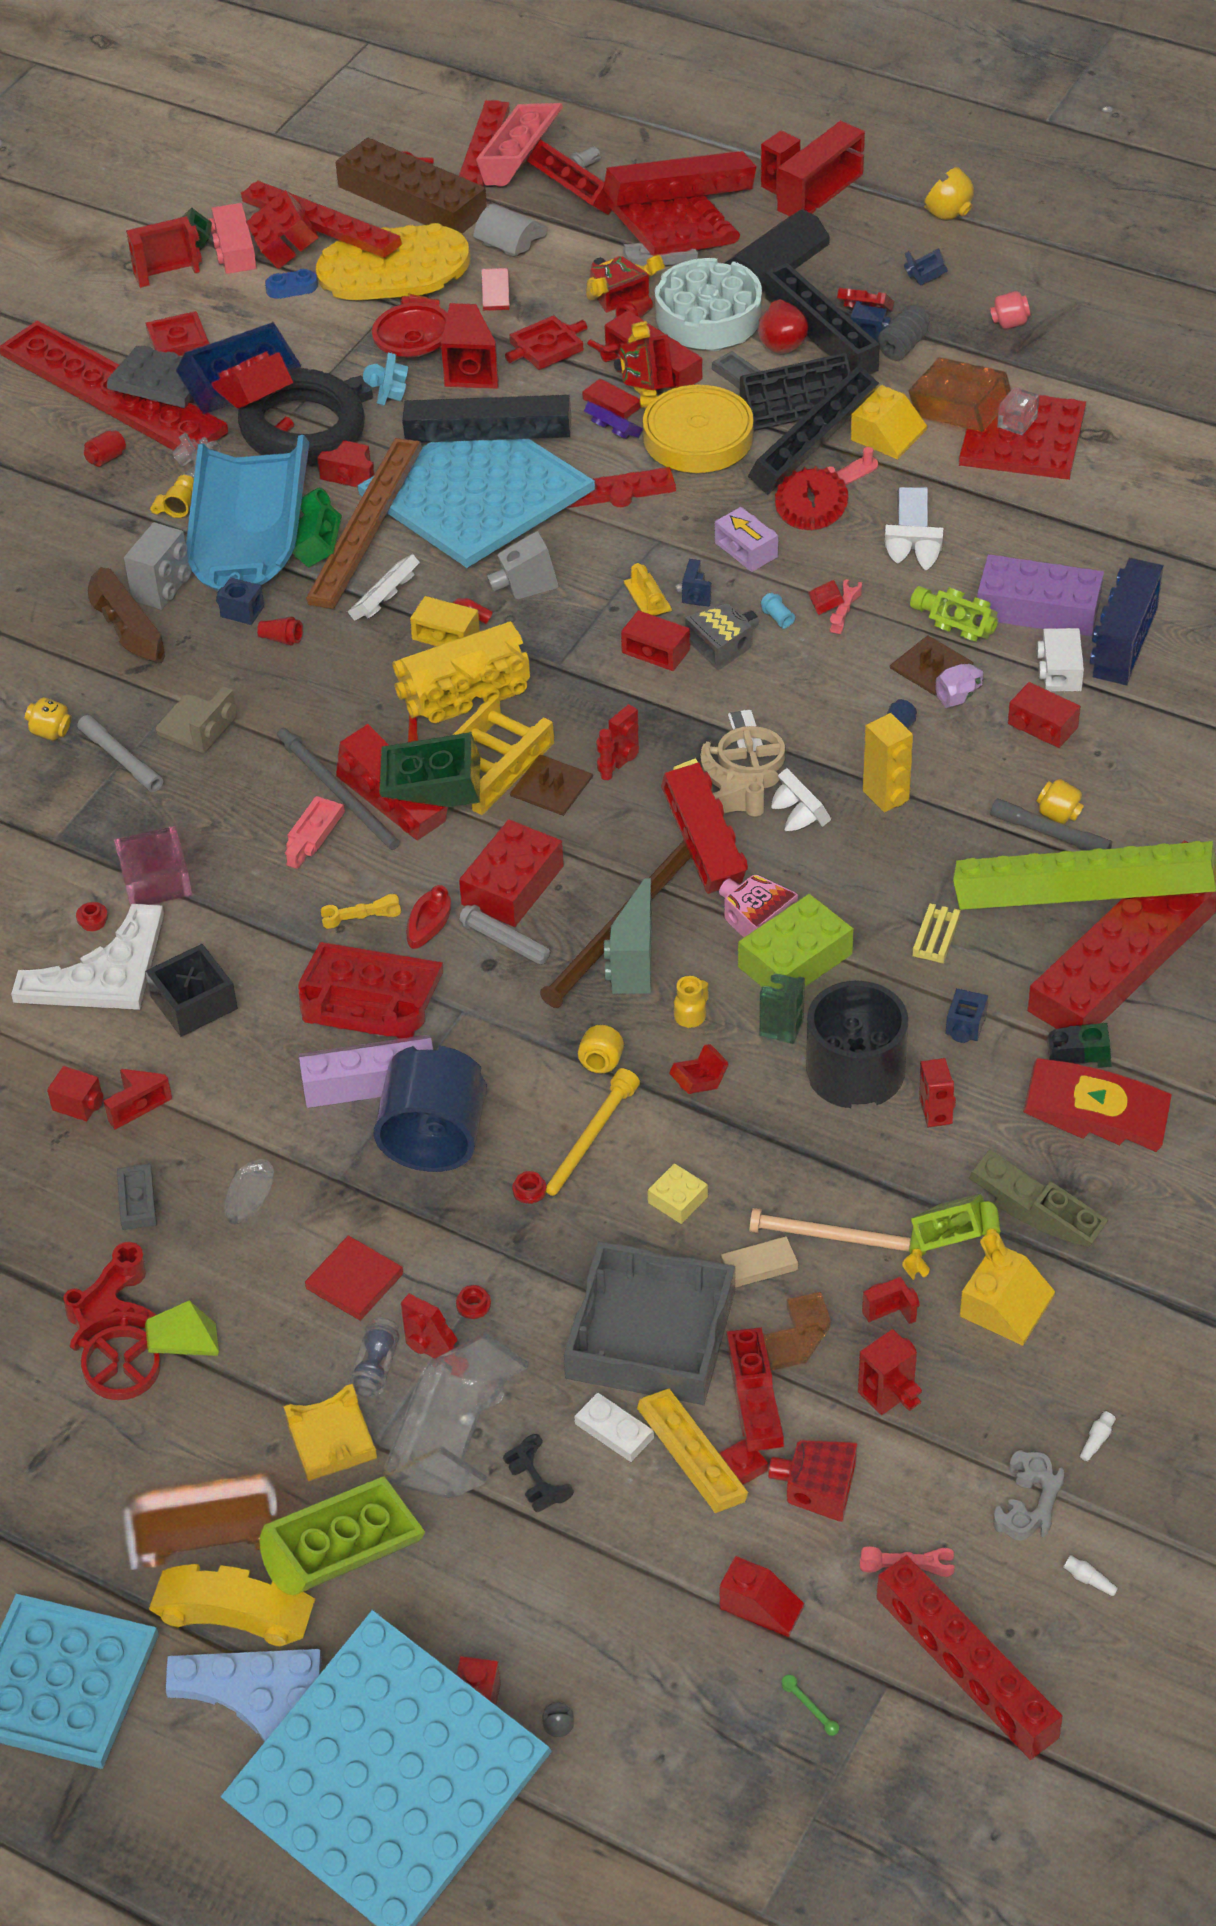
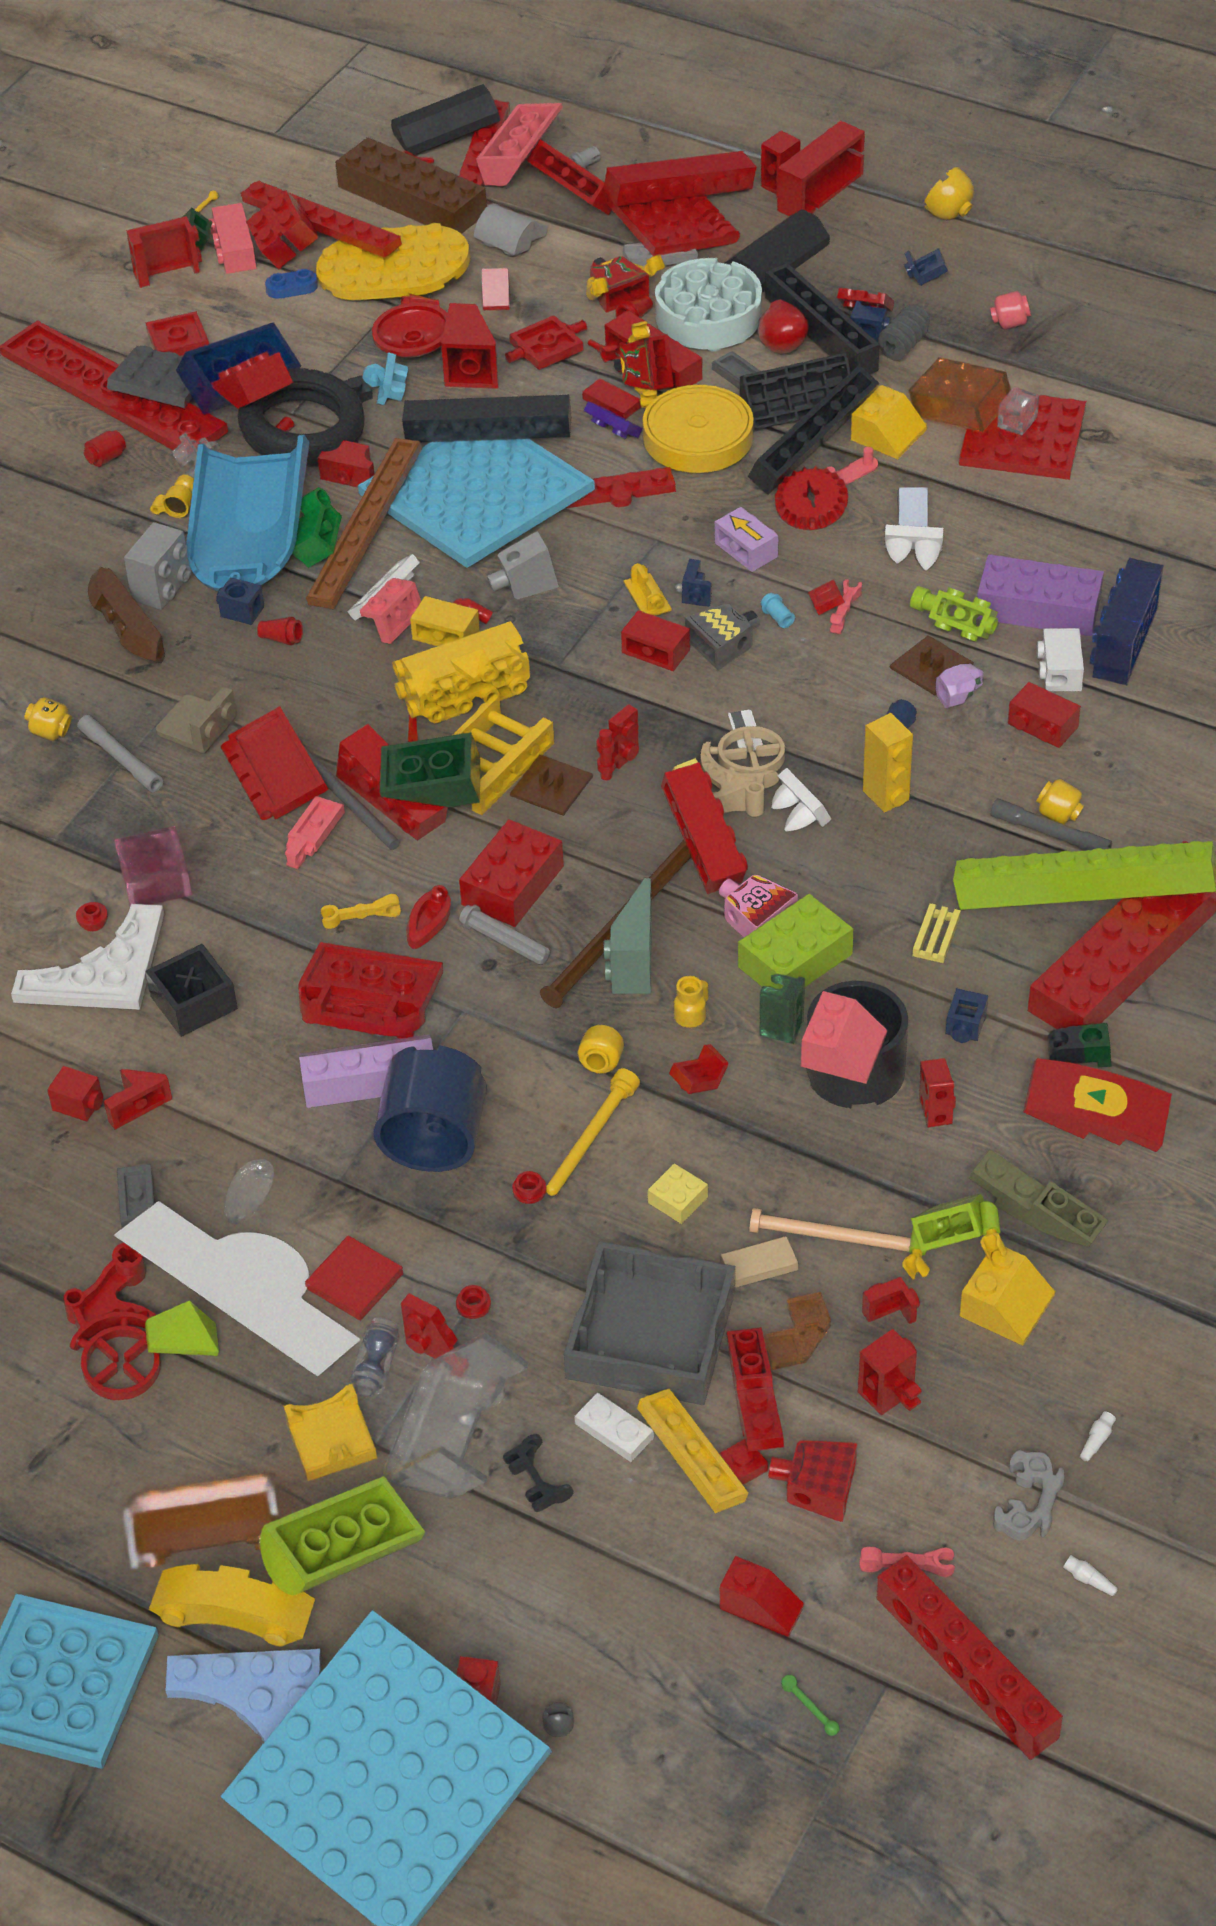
none -> white sticker [114,1201,361,1376]
none -> yellow hinge [195,190,218,212]
none -> red hinge [221,706,329,820]
none -> coral bracket [359,578,421,644]
none -> black piece [391,84,501,155]
none -> coral slope [801,991,887,1084]

